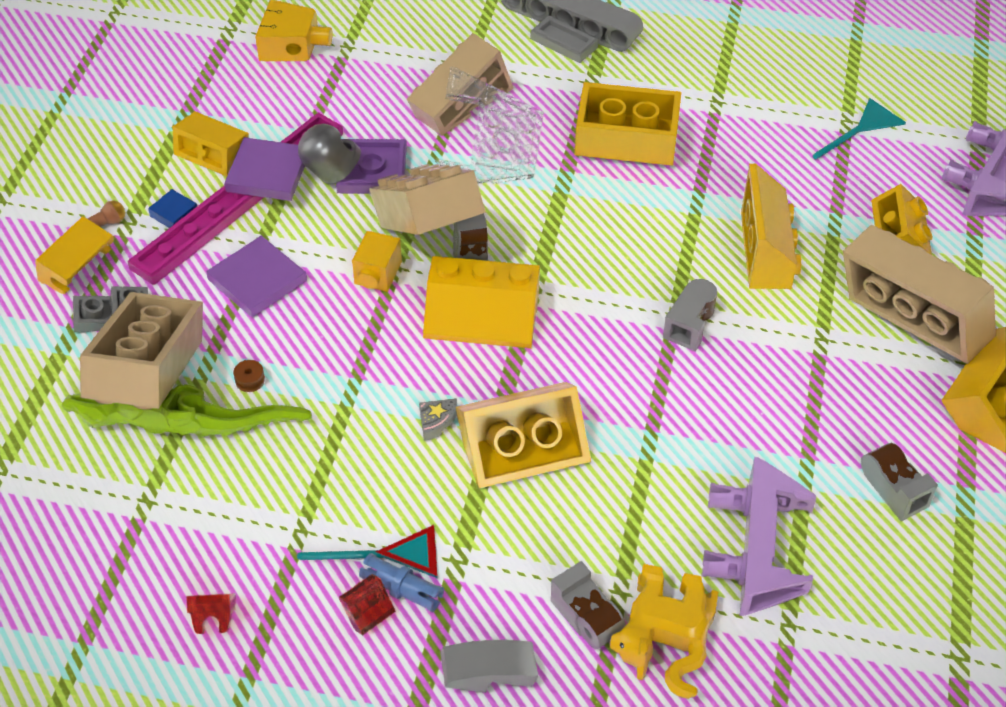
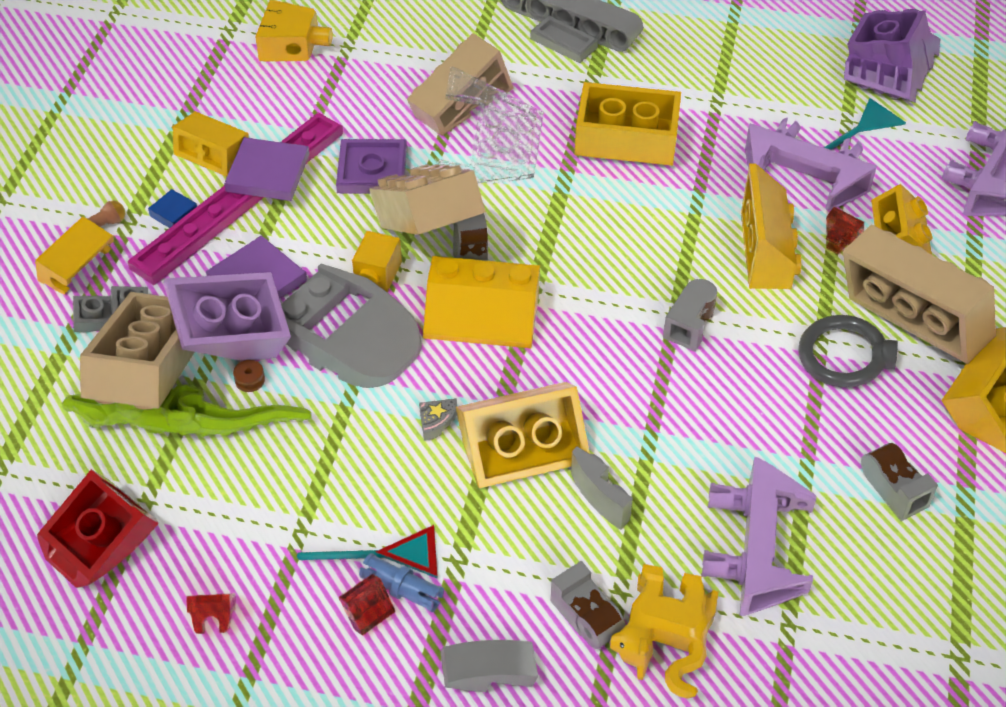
flat silver helmet [298,123,361,184] -> none
none -> red slope [37,469,159,588]
none -> lavender slope [163,272,291,361]
none -> light grey slope [281,263,422,388]
none -> light grey slope [571,447,633,530]
none -> lavender hose [745,117,877,210]
none -> dark grey piece [798,315,898,388]
none -> clear red tile [826,207,864,254]
none -> medium lavender slope [844,9,941,103]

